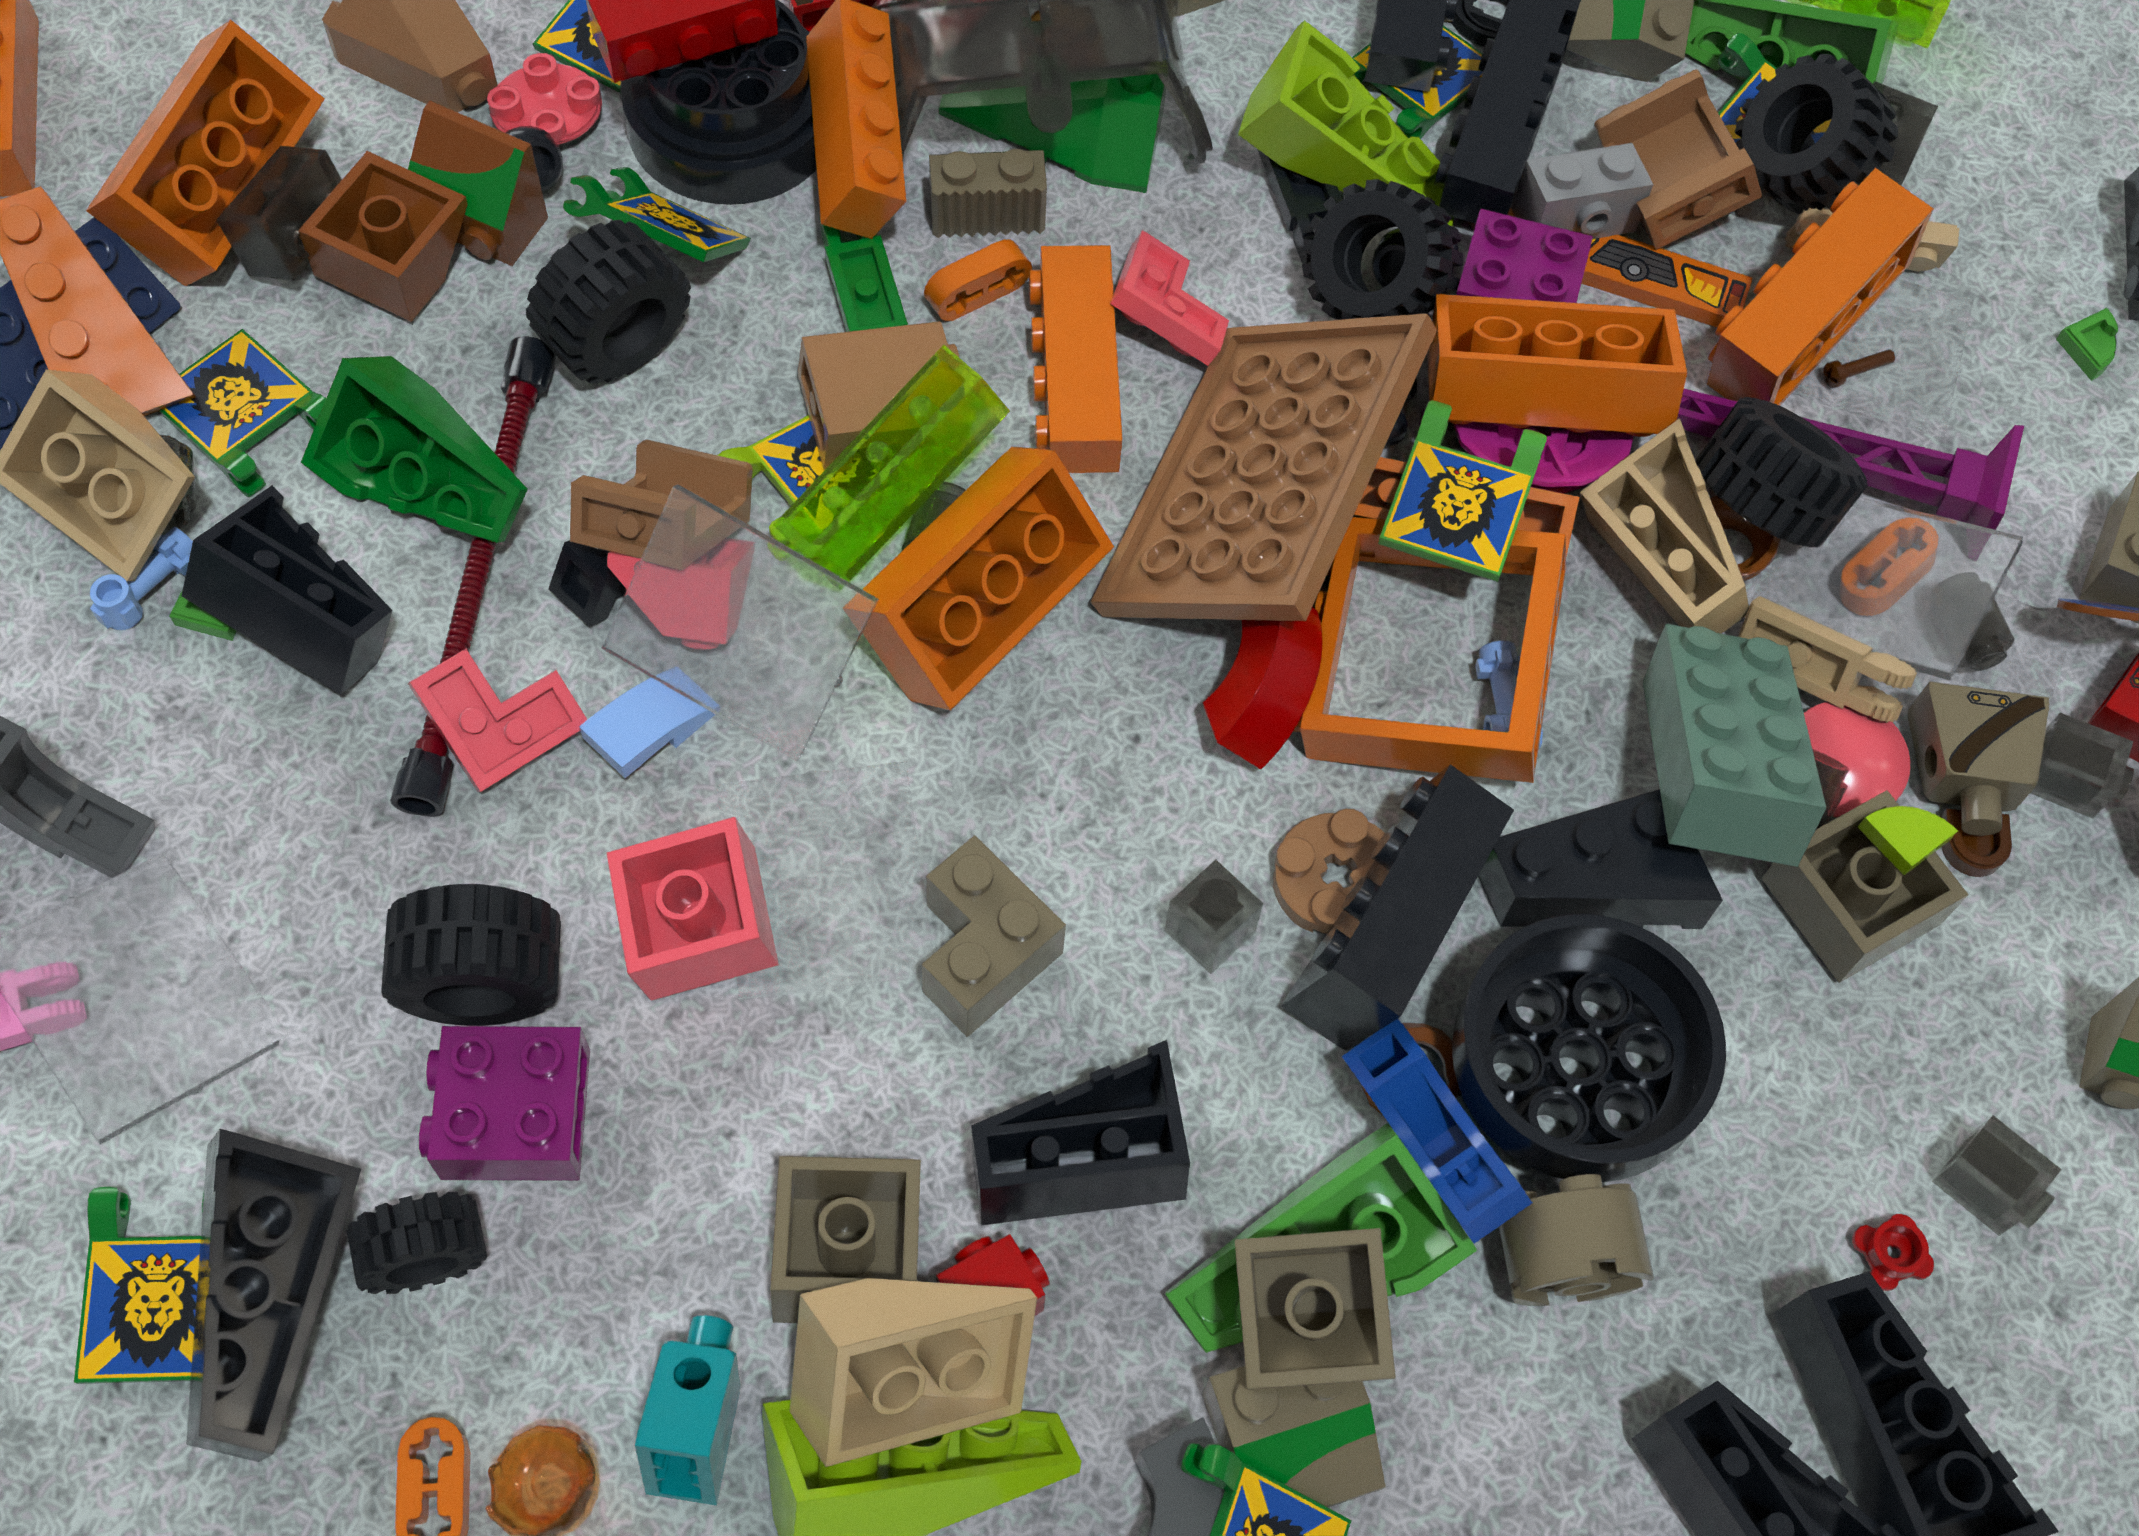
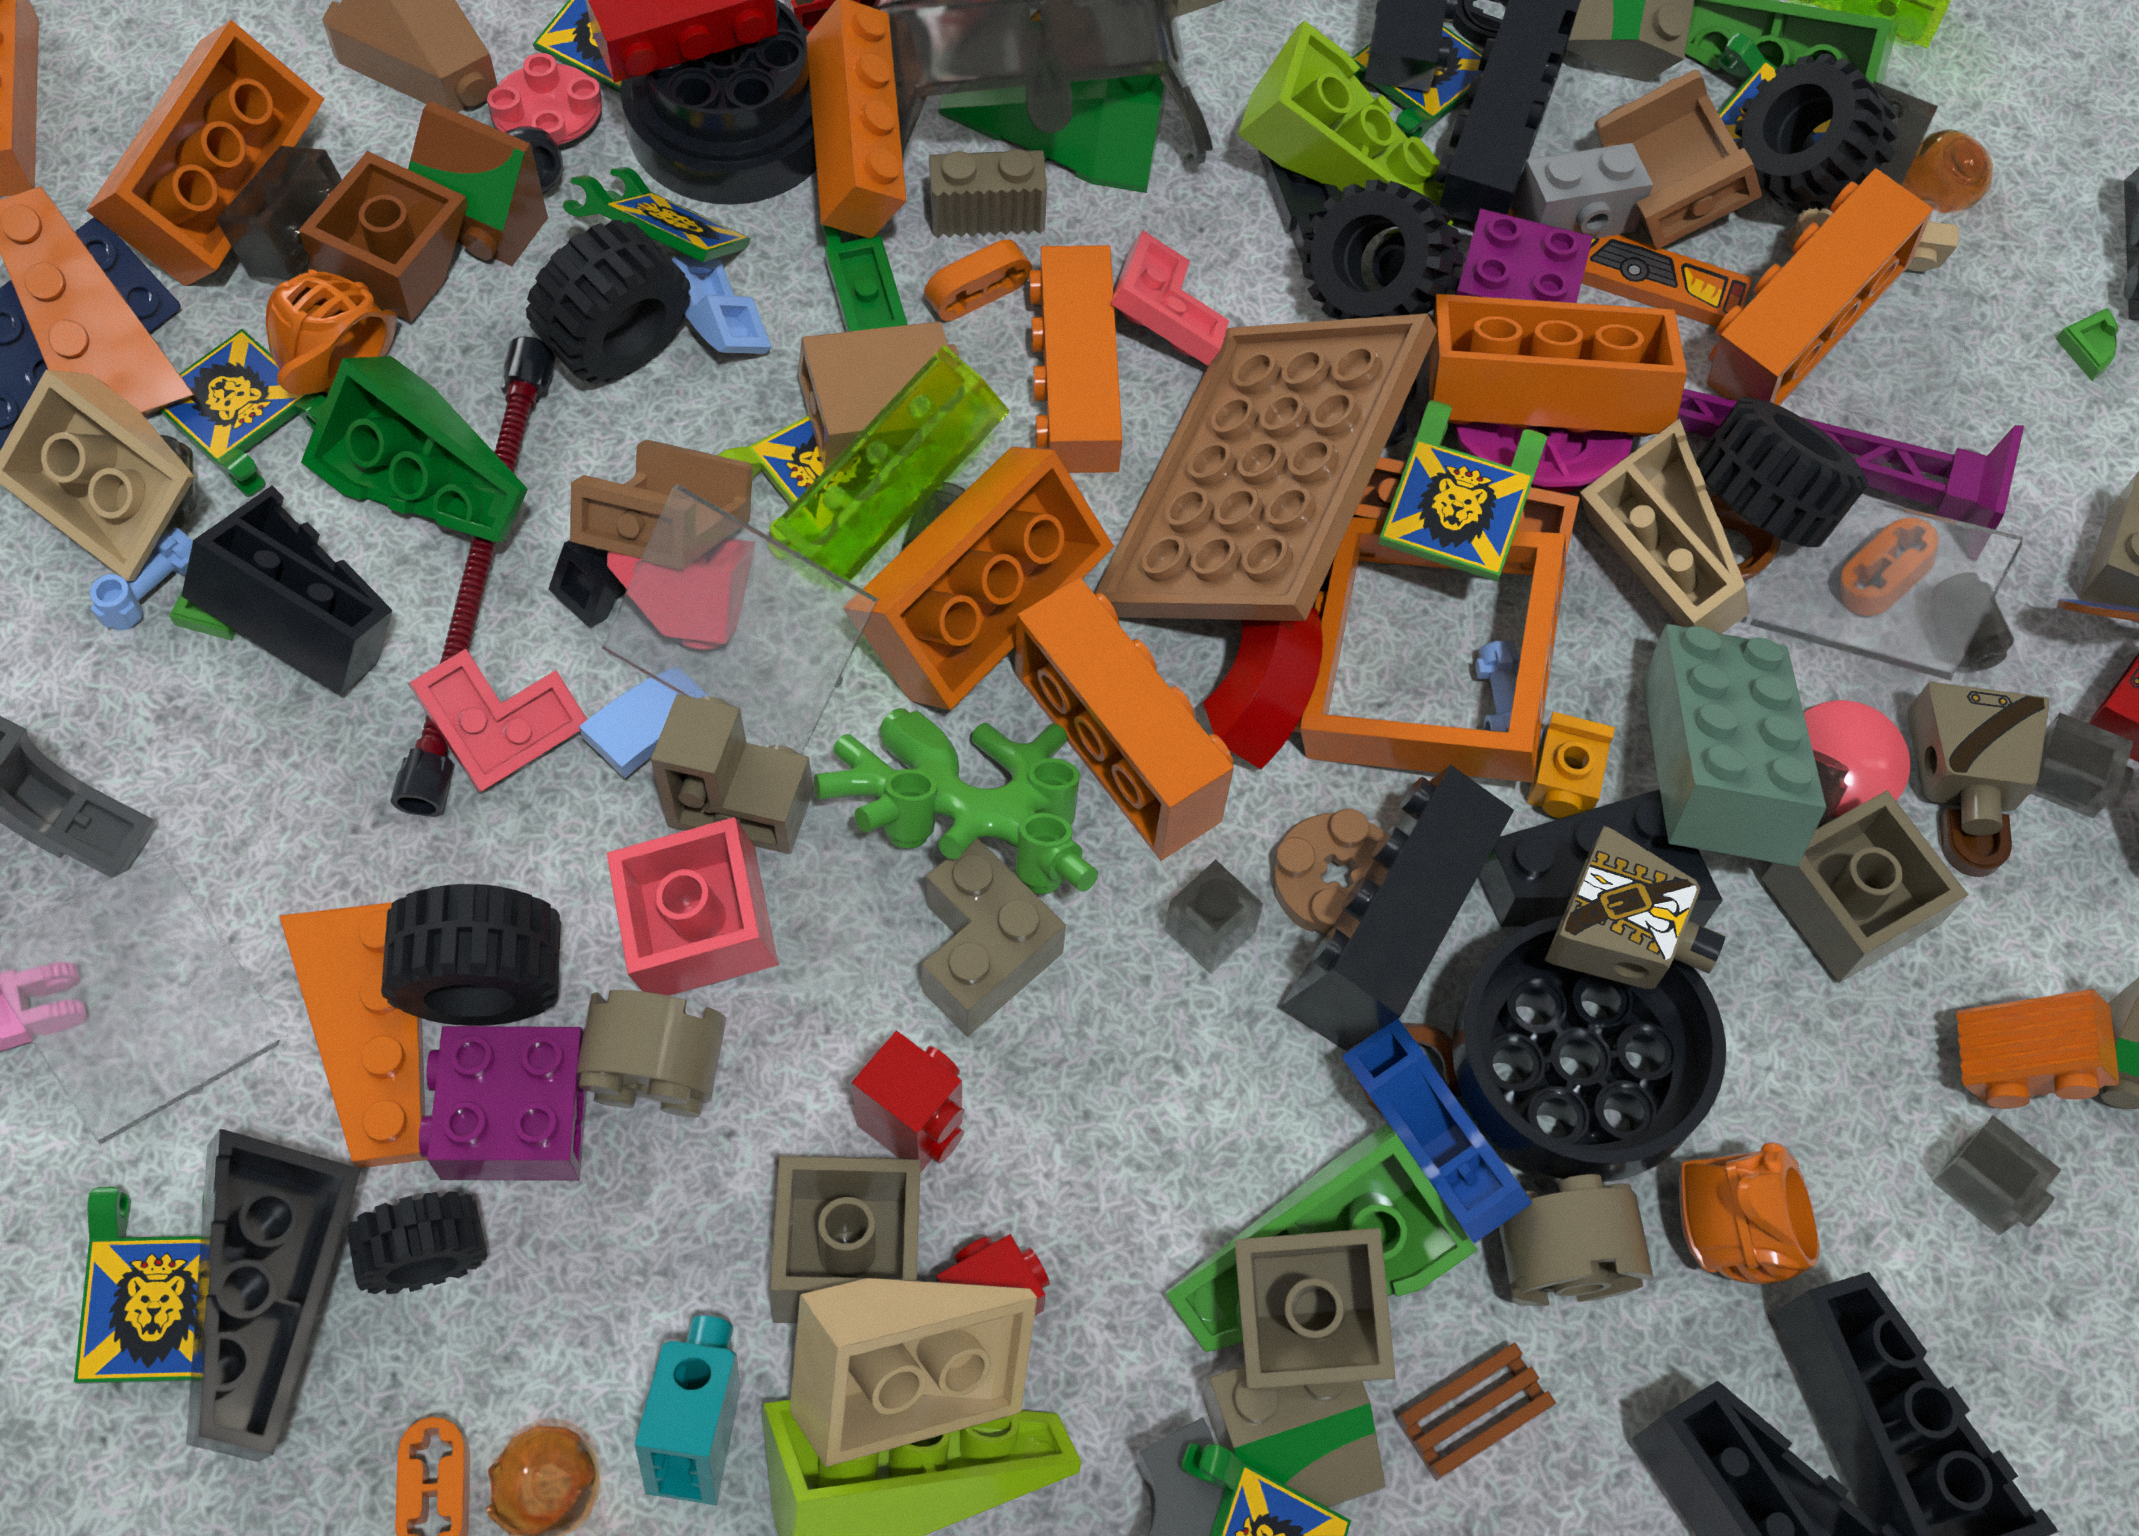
black wedge [971,1040,1190,1226] -> none
tan hinge [1738,596,1917,723] -> none
reddish brown piece [1823,349,1895,388] -> none
red plate [1852,1214,1934,1291] -> none
lime tile [1858,806,1958,875] -> none
none -> orange piece [266,269,398,395]
none -> orange wing [279,902,427,1168]
none -> dark tan brick [576,990,726,1117]
none -> dark tan brick [651,694,814,854]
none -> light blue slope [671,256,772,354]
none -> bright green plant [814,708,1098,894]
none -> red brick [851,1030,964,1173]
none -> orange brick [1015,577,1234,861]
none -> dark orange tile [1396,1342,1556,1482]
none -> light orange brick [1527,711,1615,819]
none -> torso [1545,826,1725,989]
none -> orange piece [1679,1143,1820,1285]
none -> clear orange hair [1898,129,1993,213]
none -> orange brick [1956,989,2119,1109]

